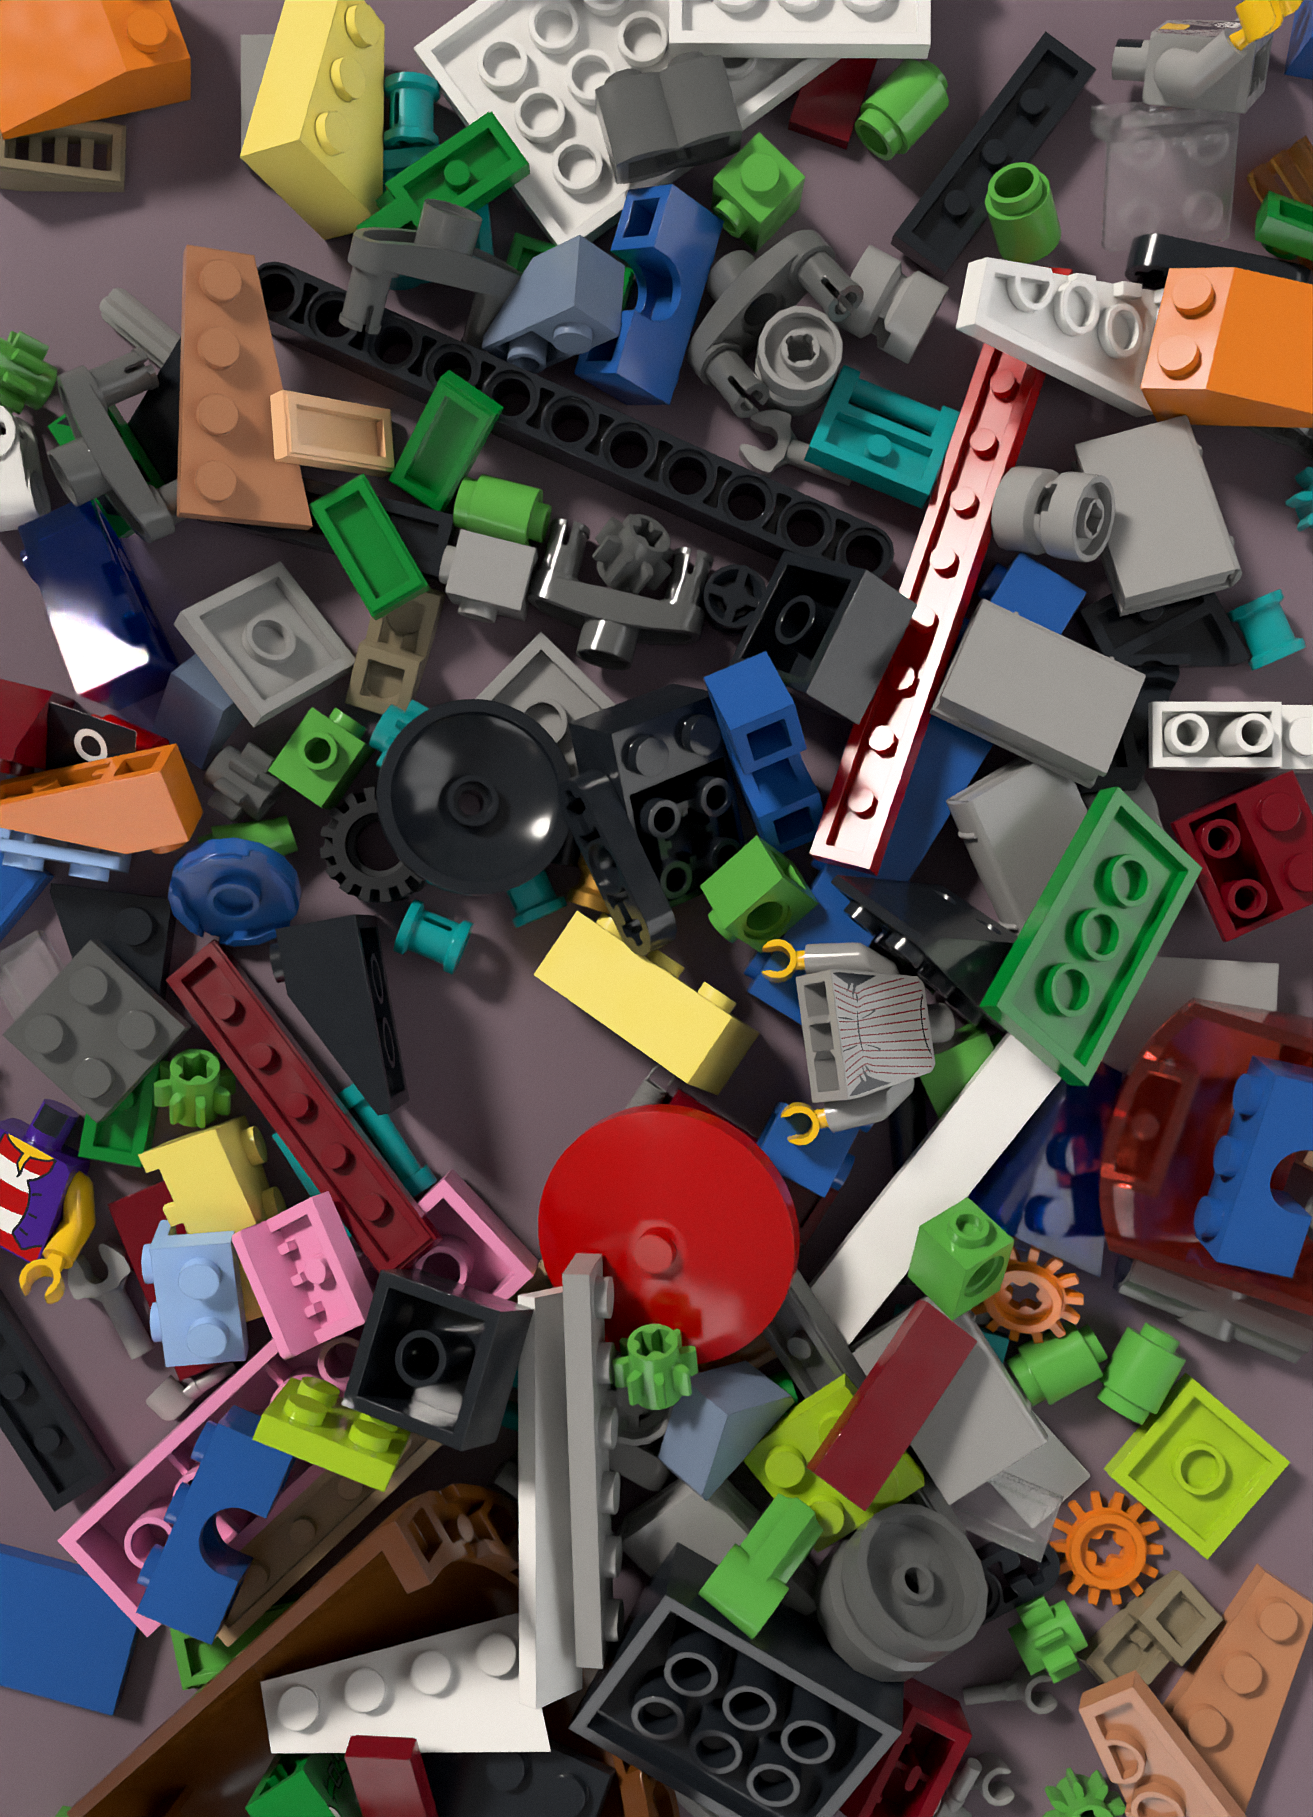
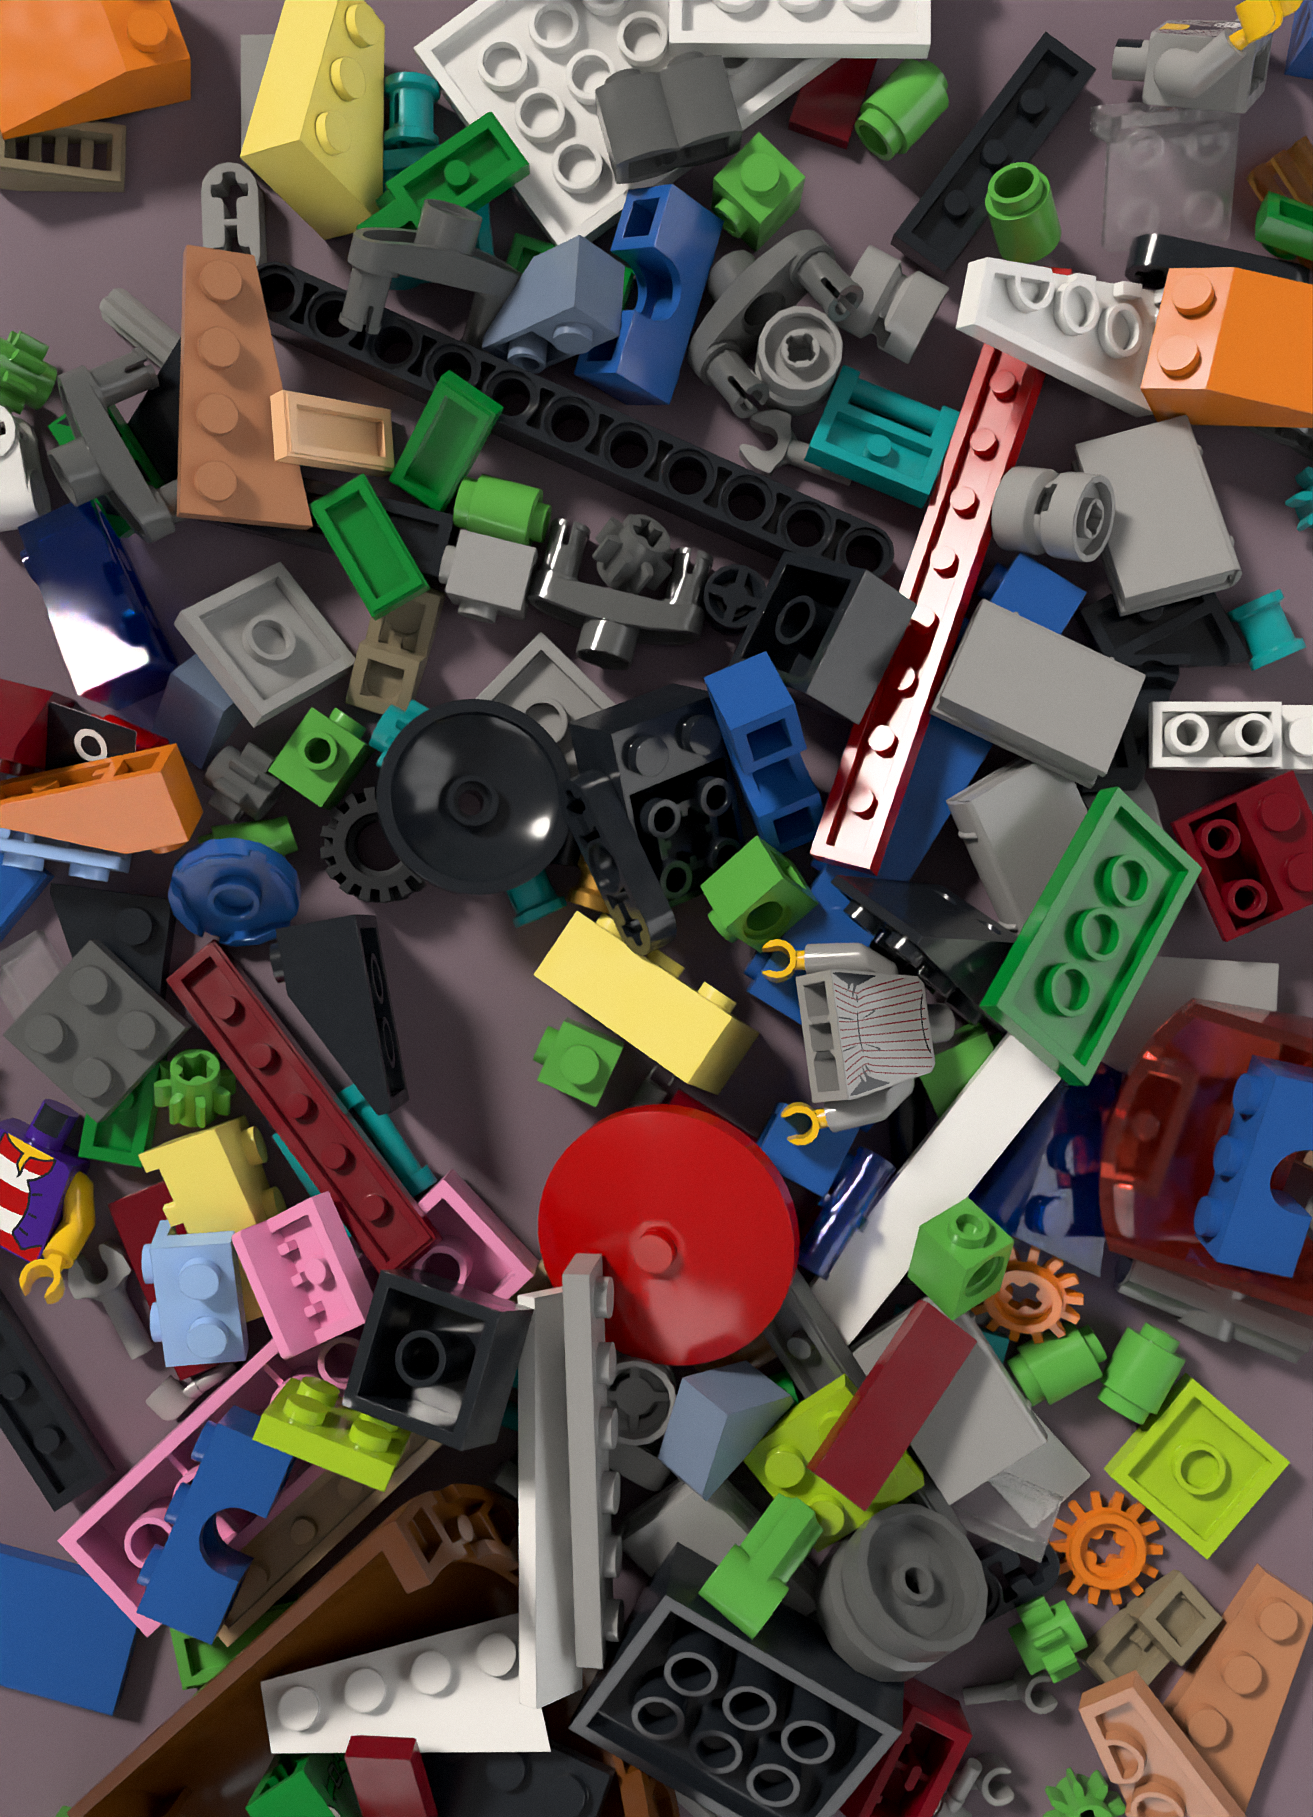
teal bush [393,899,474,975] -> none
bright green gear [612,1324,698,1410] -> none
none -> light grey beam [201,162,267,267]
none -> bright green brick [532,1017,624,1107]
none -> clear blue pin [798,1146,896,1281]

